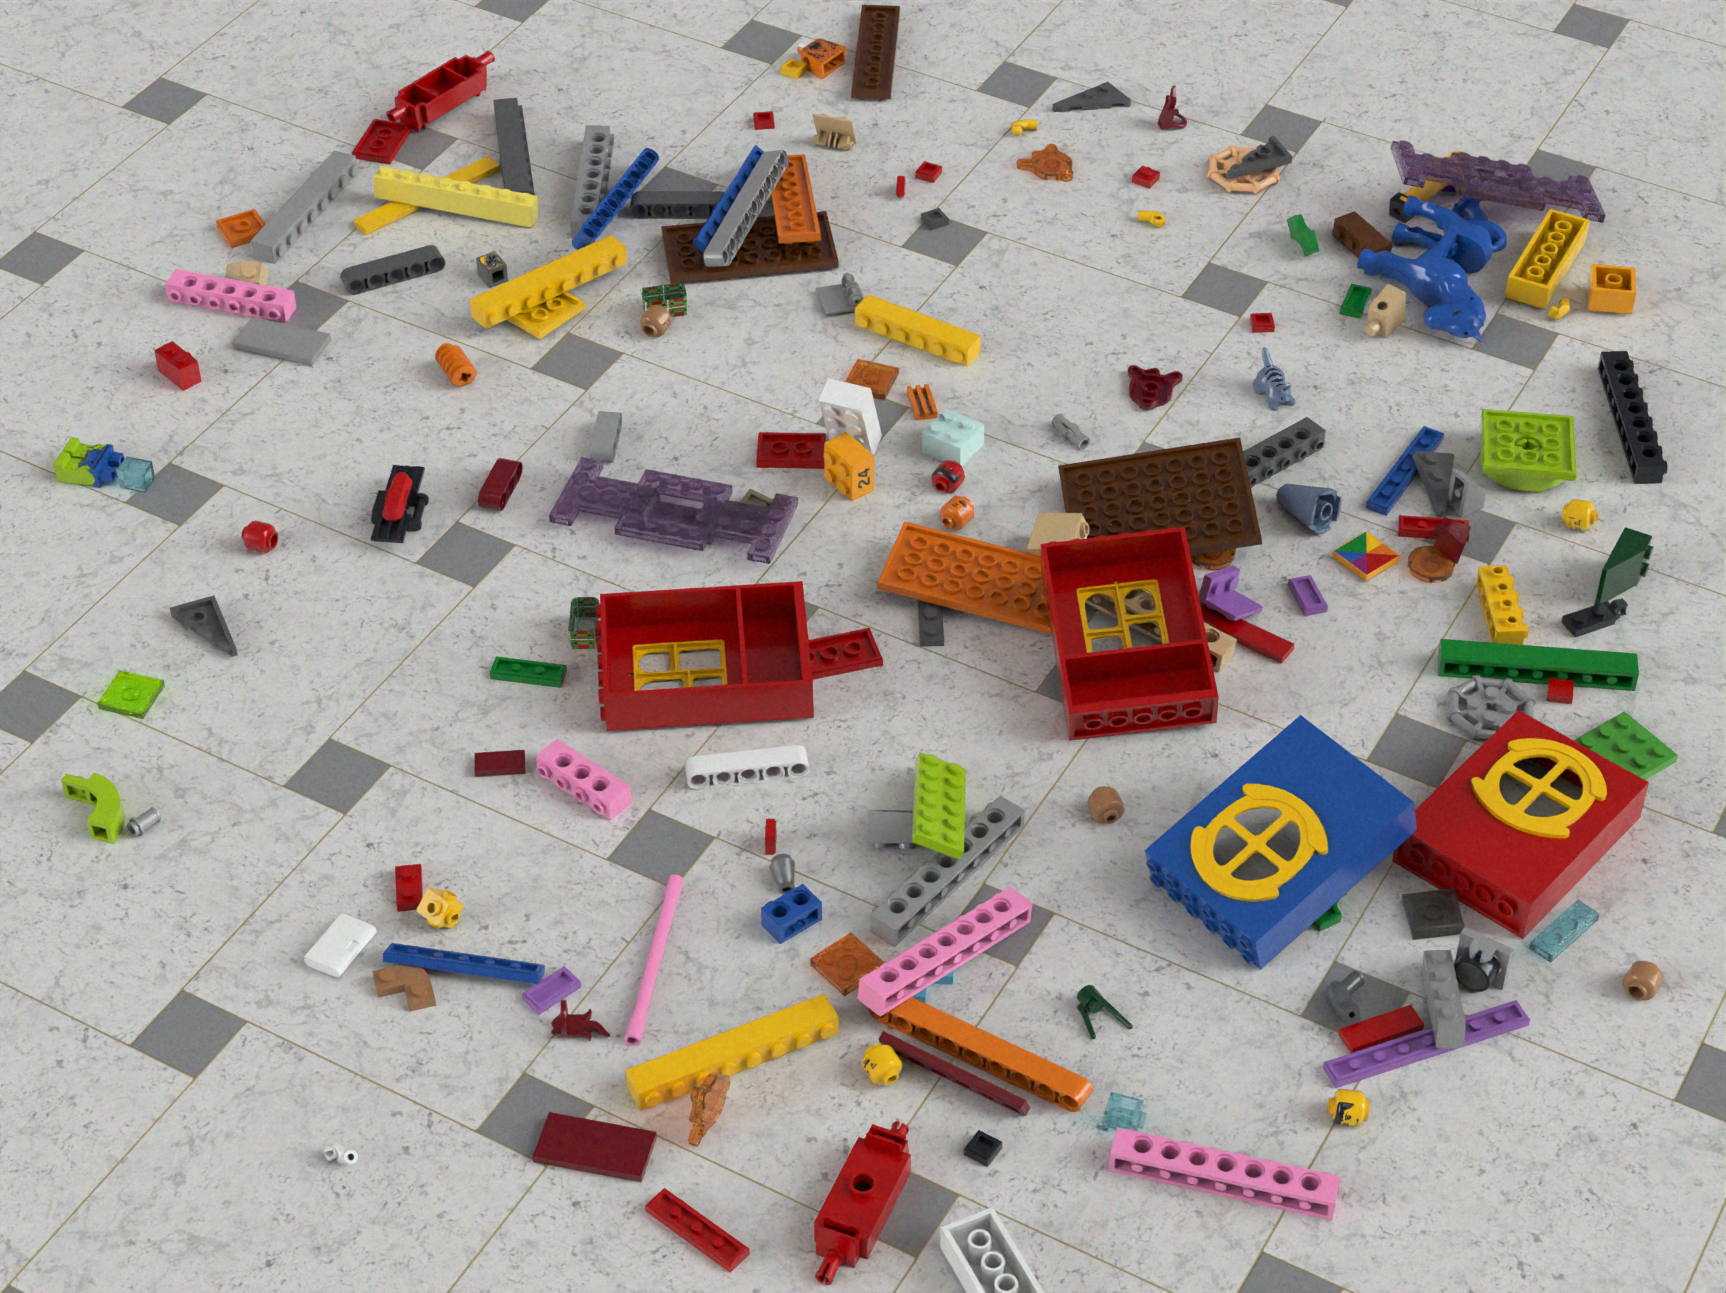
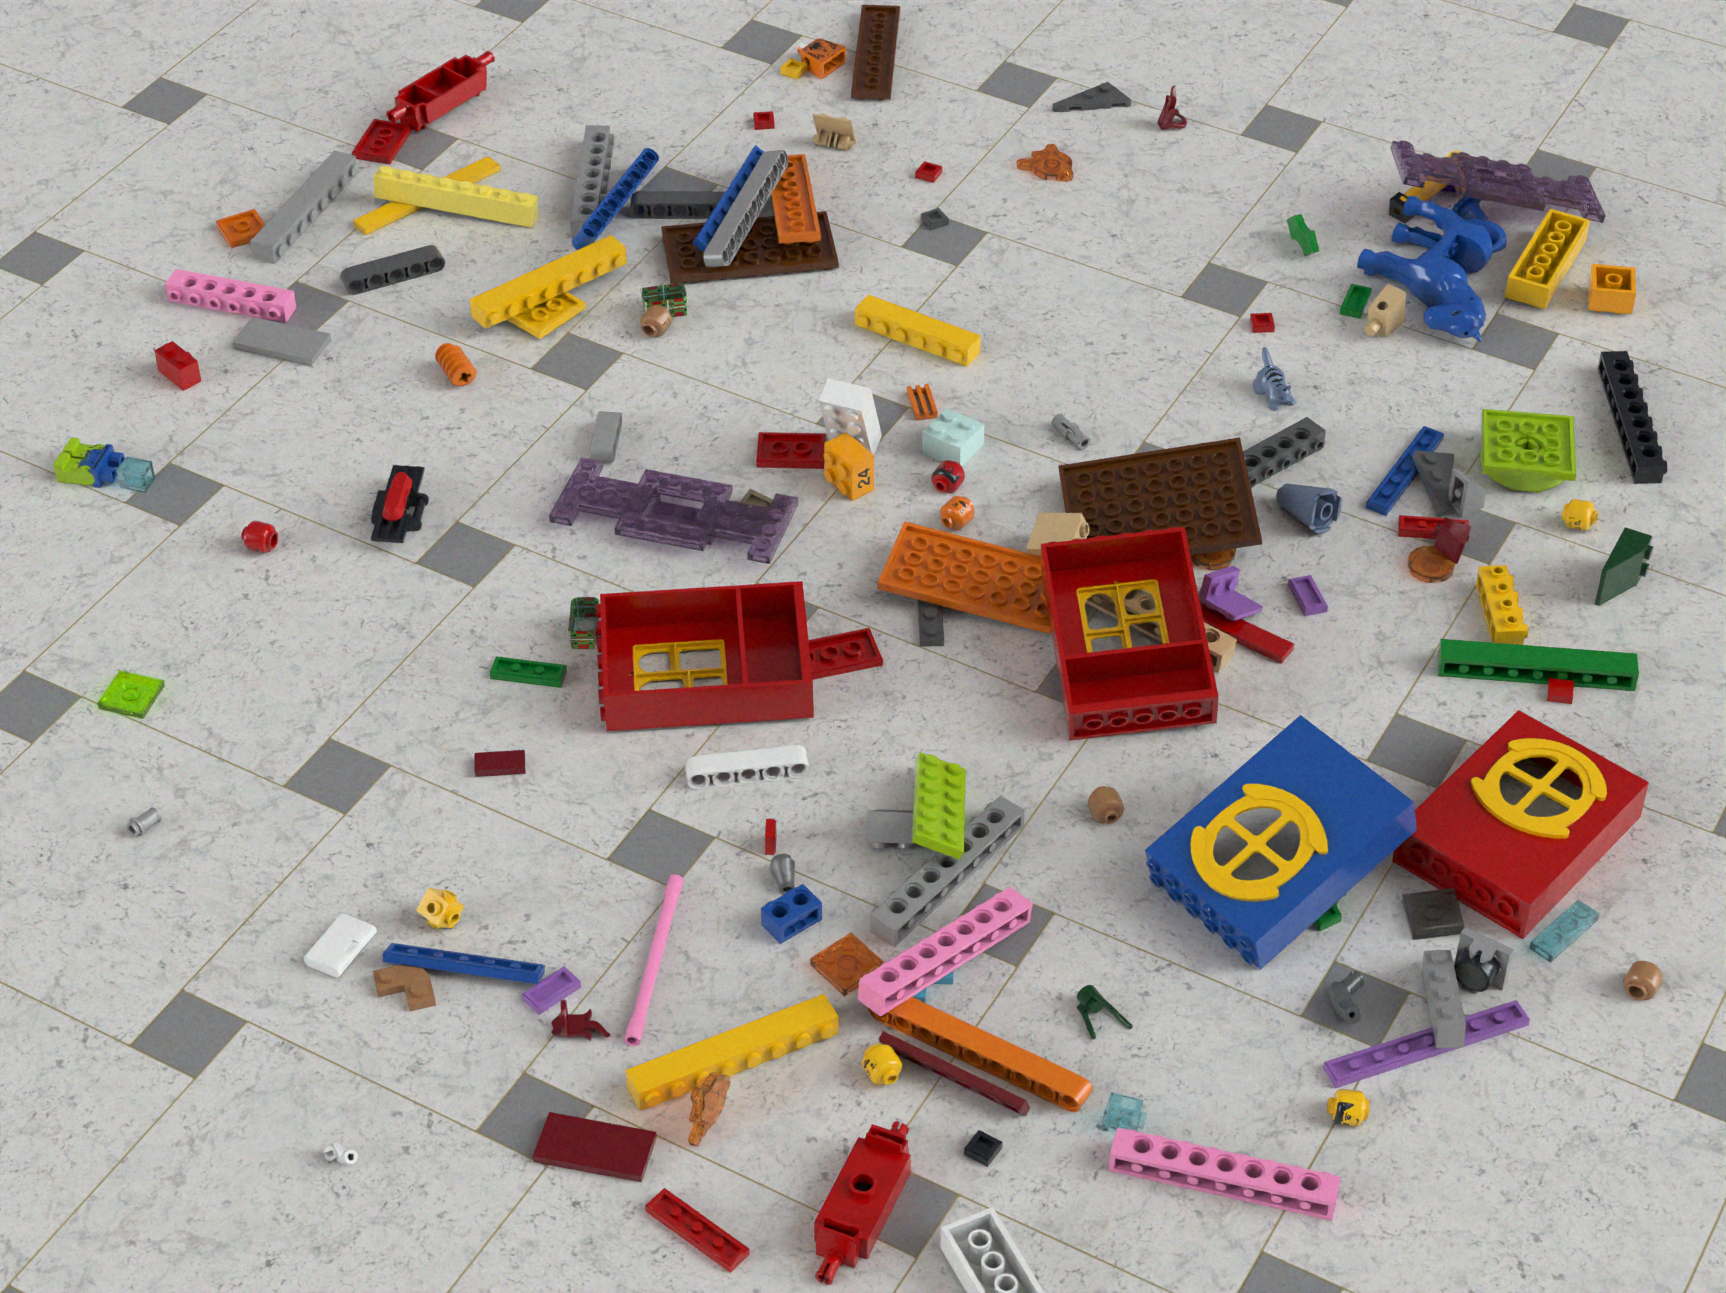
lime arch [61,772,125,844] -> none
dark grey wing [170,595,238,657] -> none
tan slope [225,261,269,286] -> none
red plate [395,864,423,912] -> none
flat silver brick [476,251,508,288] -> none
dark red beam [478,458,523,511] -> none
dark grey brick [493,98,535,195] -> none
bright pink brick [536,739,632,820] -> none
light grey hinge [816,273,864,315] -> none
clear orange tile [845,359,899,400] -> none
red tile [896,176,906,197] -> none
yellow arm [1011,119,1037,135] -> none
dark red tile [1127,365,1183,410] -> none
red plate [1132,166,1160,189] -> none
yellow arm [1138,210,1166,227] -> none
light nougat plate [1207,145,1280,194] -> none
dark grey wing [1226,136,1292,180] -> none
reddish brown brick [1332,211,1392,258] -> none
tile [1332,531,1400,581] -> none
red tile [1338,1005,1424,1053] -> none
light grey plate [1446,675,1536,740] -> none
yellow arm [1547,298,1570,320] -> none
black hinge [1561,598,1628,638] -> none
bright green plate [1574,711,1678,780] -> none

